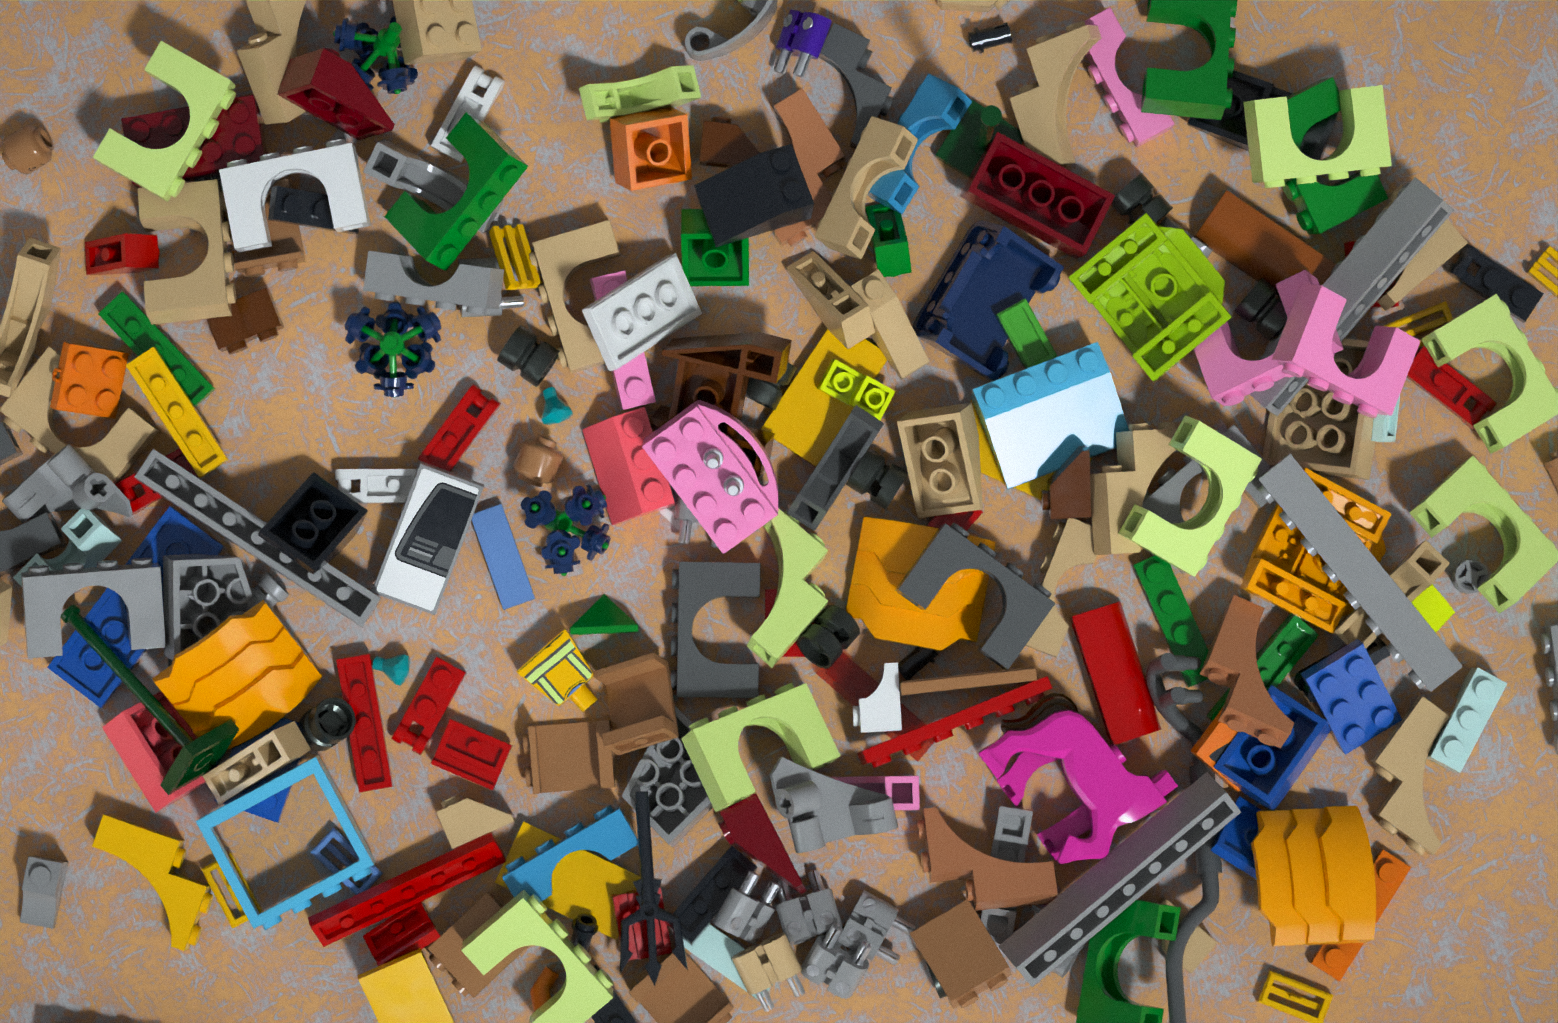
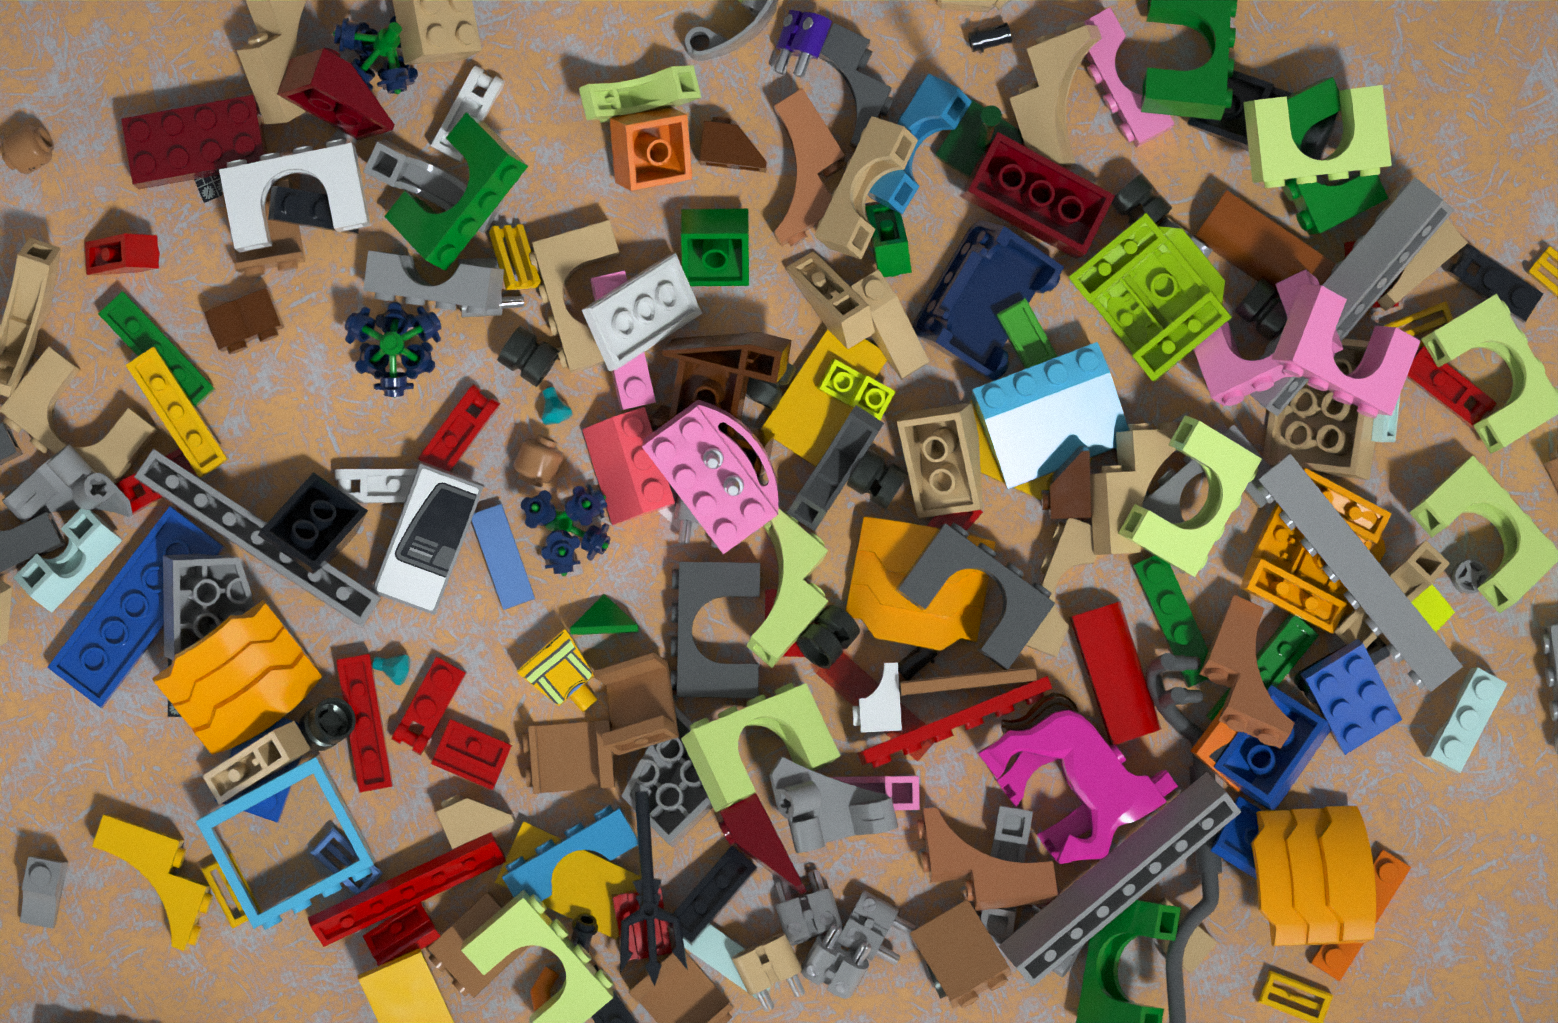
light grey arch [21,558,166,658] -> none
orange plate [50,342,129,419] -> none
dark green tile [61,604,239,795] -> none
yellowish green arch [93,41,236,202] -> none
coral slope [102,691,219,813] -> none
tan arch [138,179,236,325] -> none
light grey wheel [250,571,290,611] -> none
black slope [694,144,814,247] -> none
light grey piece [712,871,780,944] -> none
tan arch [1370,696,1450,856] -> none

